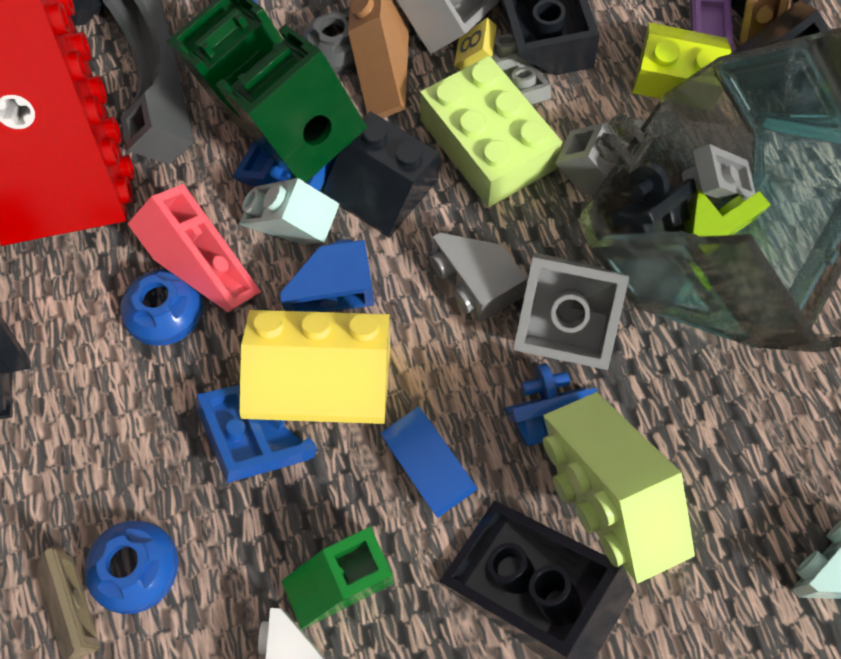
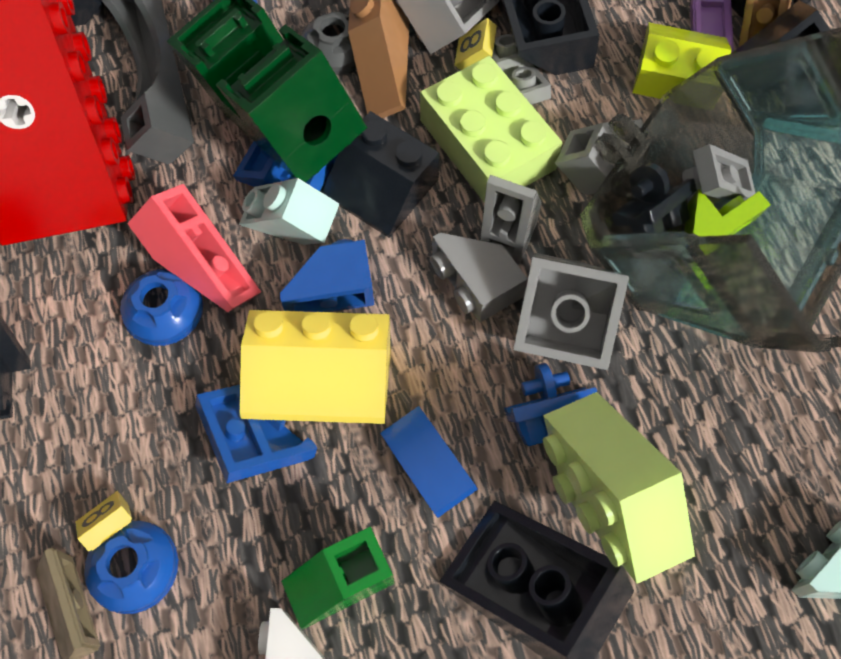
none -> light yellow tile [75,491,132,551]
none -> light grey slope [481,175,542,265]

